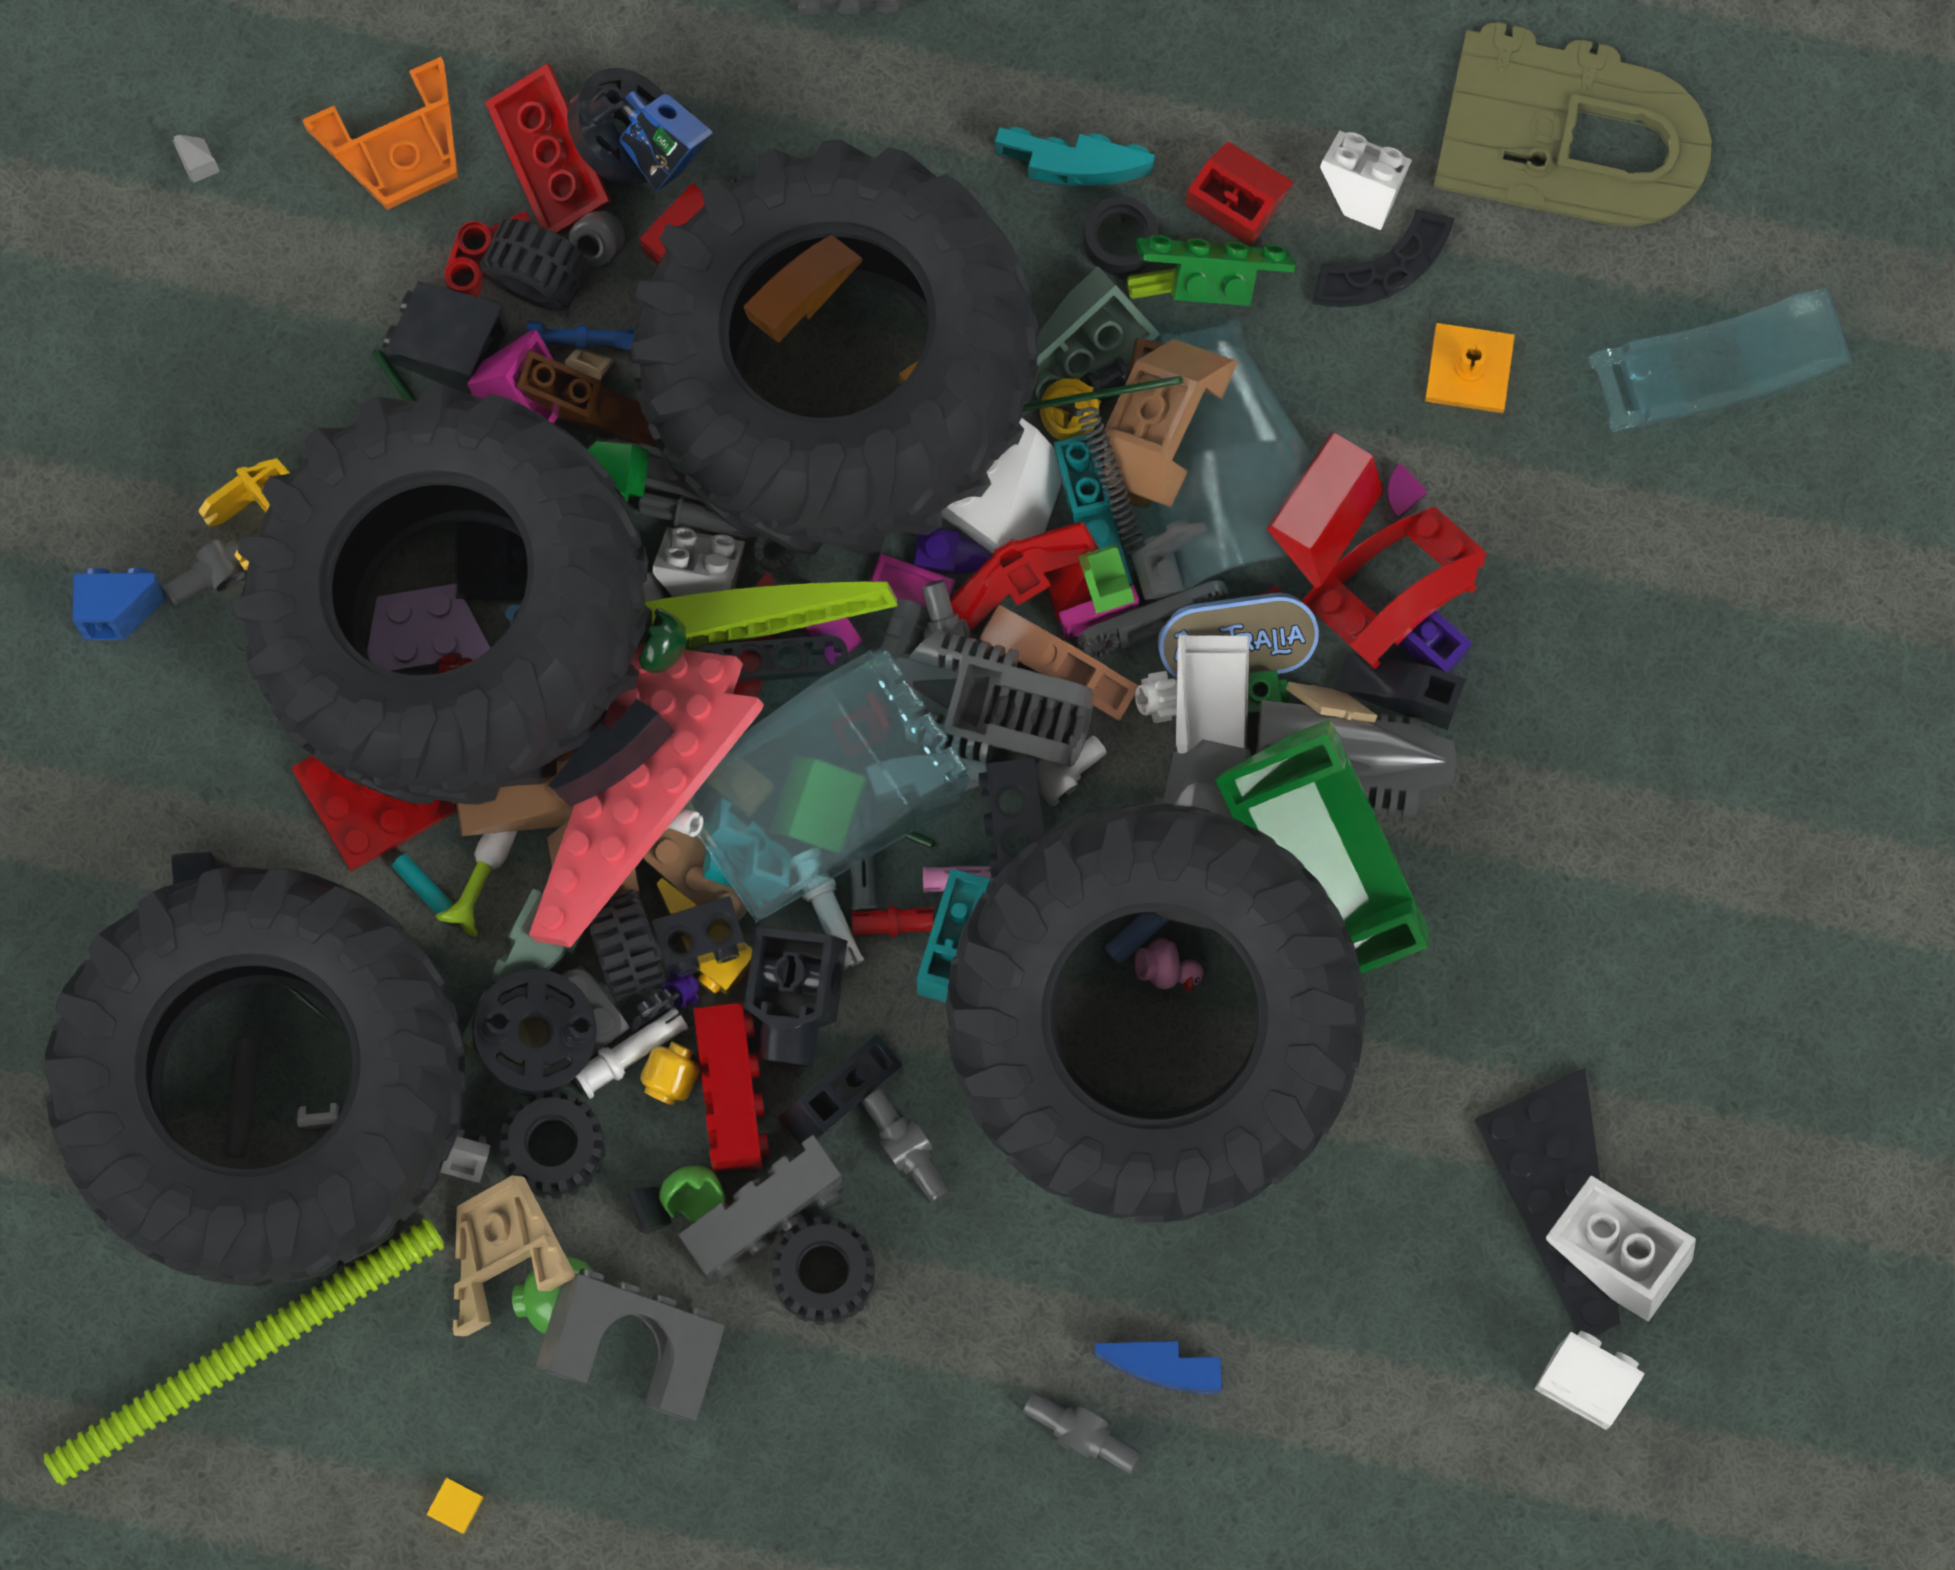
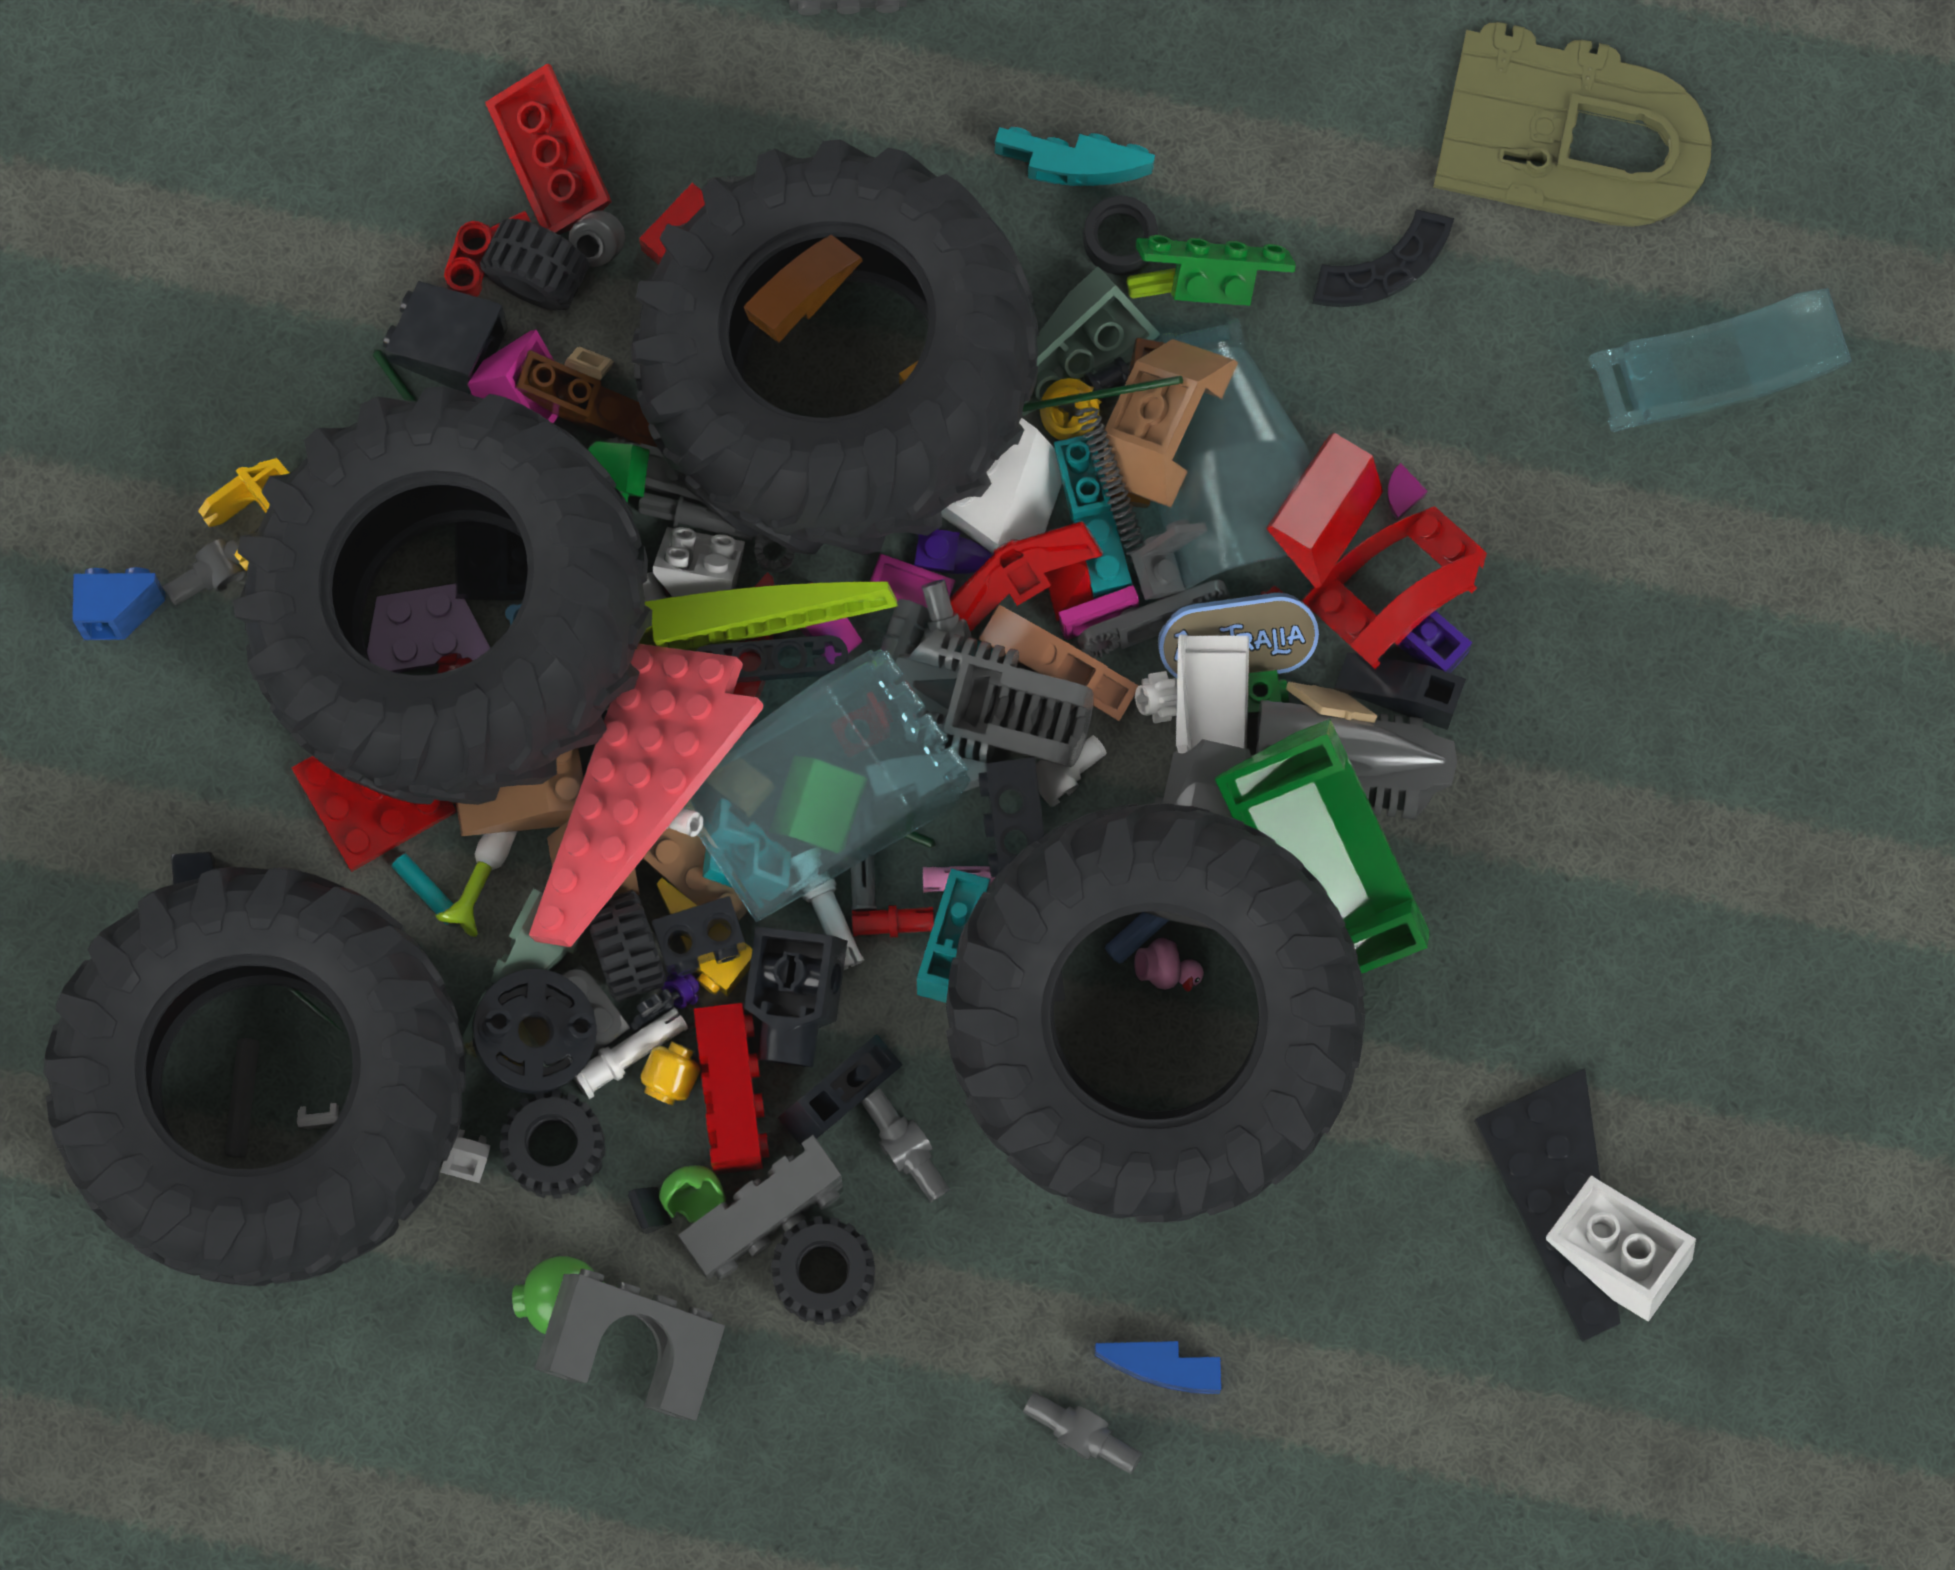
lime piece [43,1217,445,1486] -> none
light grey slope [173,135,220,183] -> none
orange wing [302,57,458,210] -> none
yellow tile [426,1478,484,1535] -> none
tan wing [453,1175,575,1336] -> none
blue piece [527,320,636,350] -> none
black slope [548,698,675,807] -> none
black piece [567,68,693,185] -> none
torso [619,91,713,191] -> none
dark green hair [639,608,687,674] -> none
bright green panel [1078,545,1135,614] -> none
red slope [1185,141,1294,247] -> none
white slope [1320,131,1412,230] -> none
light orange tile [1425,323,1515,413] -> none
white slope [1534,1331,1645,1430] -> none

